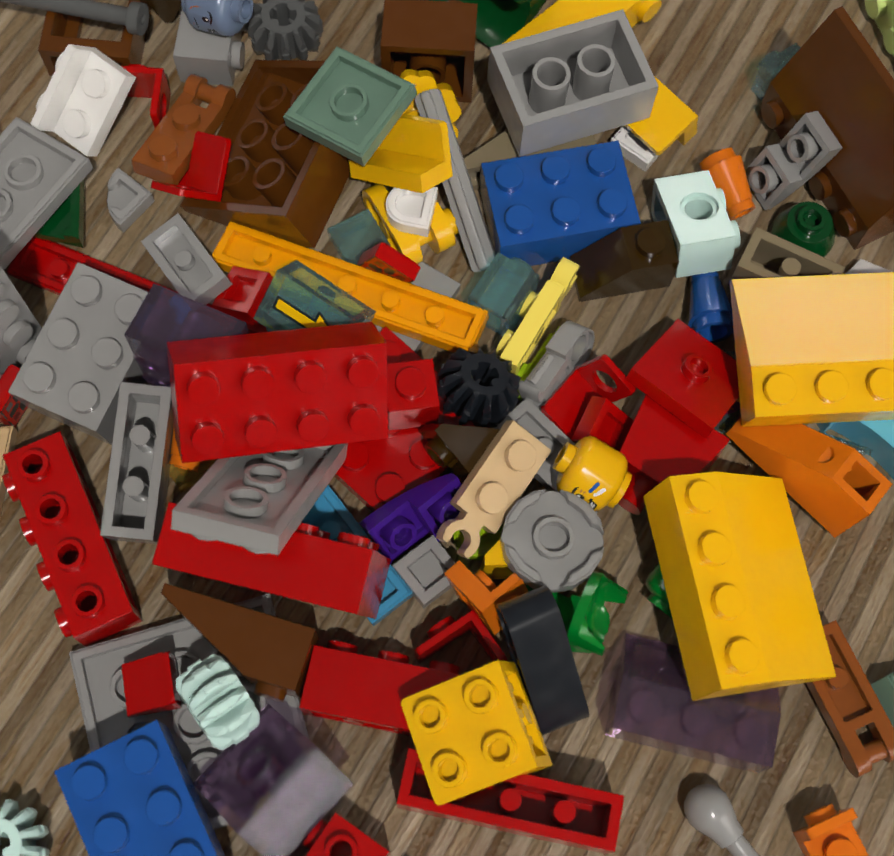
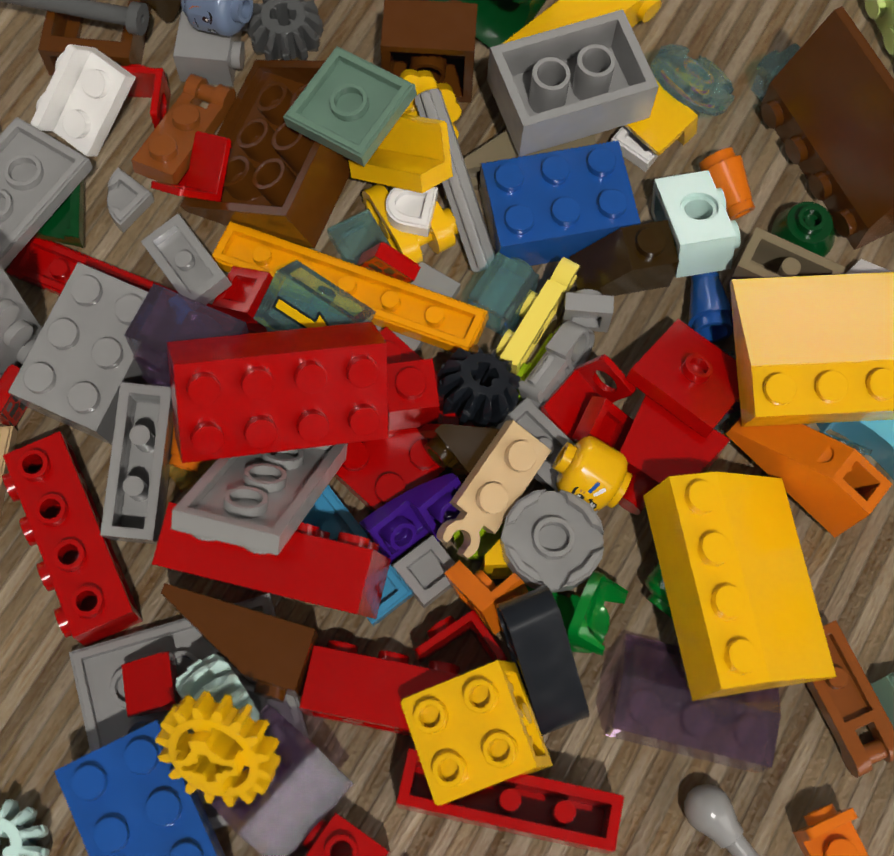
light grey slope [745,111,843,210] -> none
none -> yellow gear [155,691,281,807]
none -> light grey plate [561,289,614,332]
none -> clear light blue tile [650,44,735,116]

